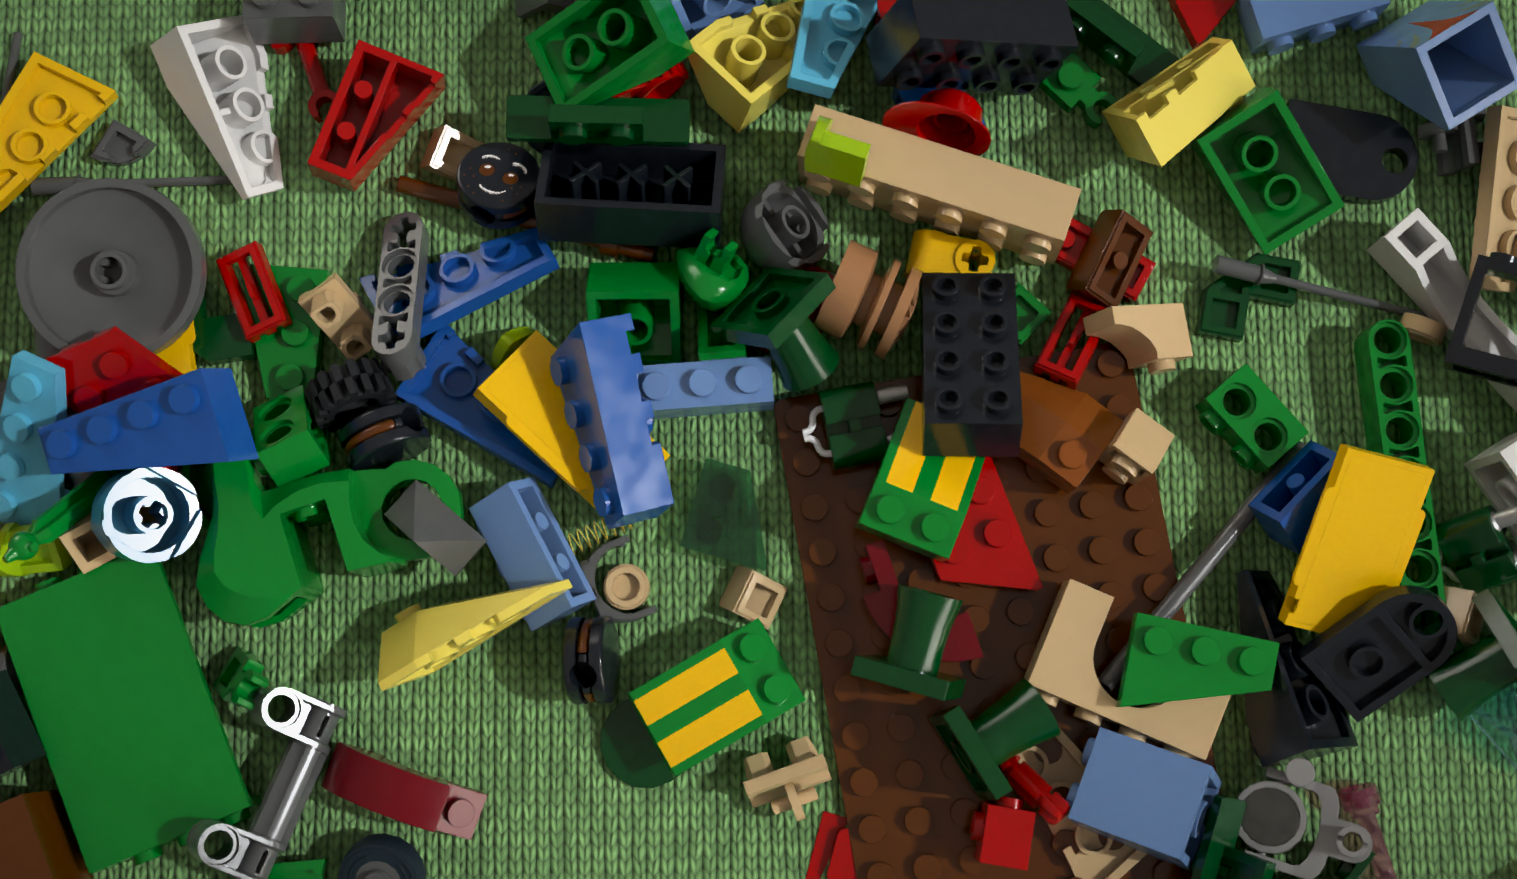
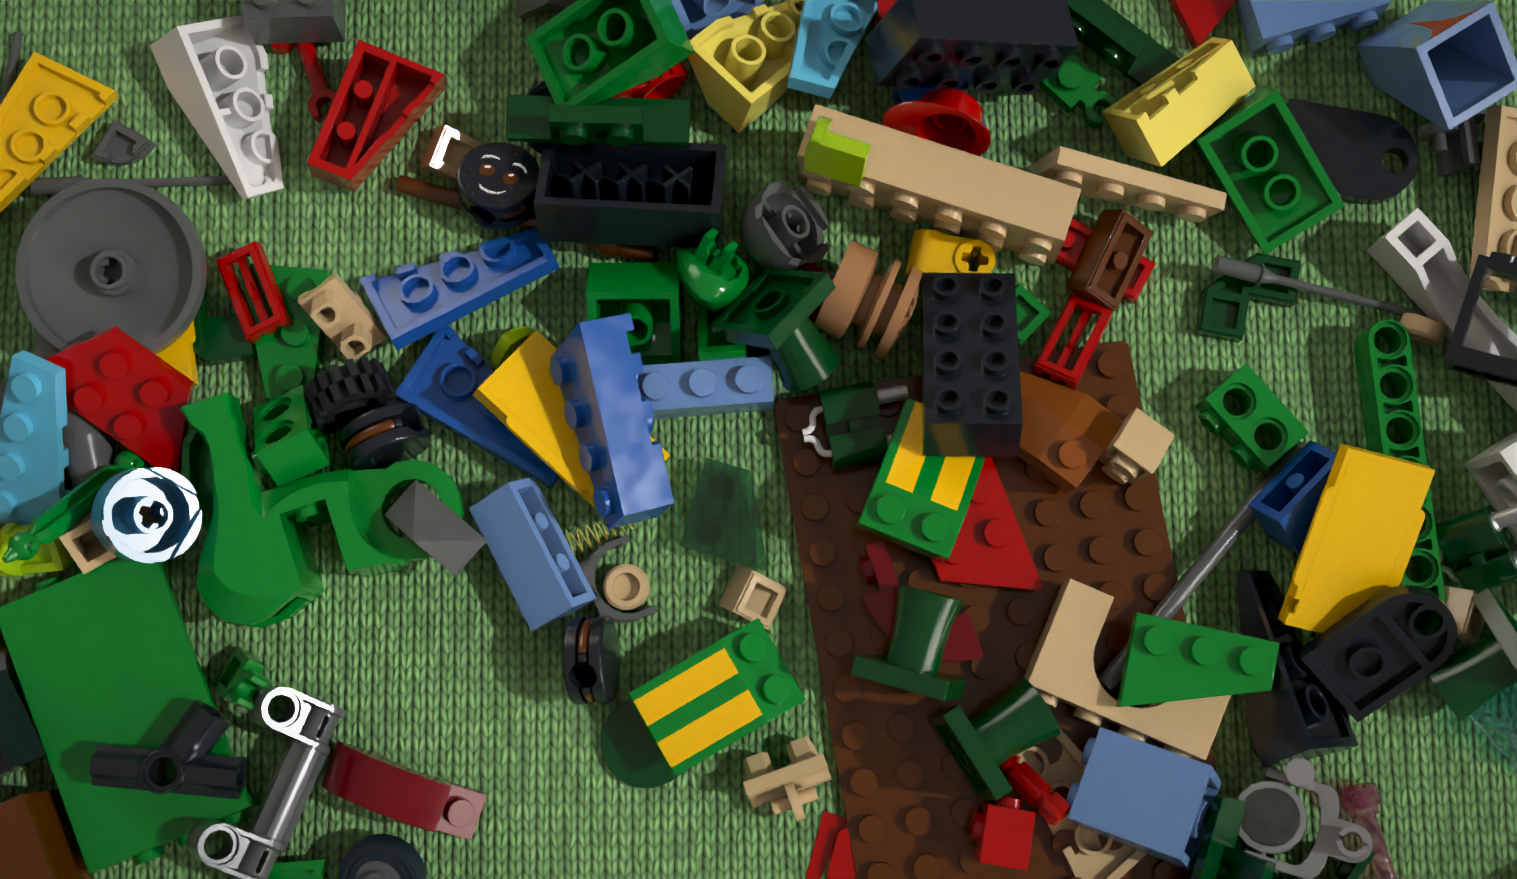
blue wedge [37,368,259,474] -> none
dark grey beam [371,212,430,381] -> none
light yellow wedge [378,579,573,691] -> none
tan arch [1083,303,1193,375] -> none
none -> black piece [89,700,248,799]
none -> tan wing [1025,146,1227,222]

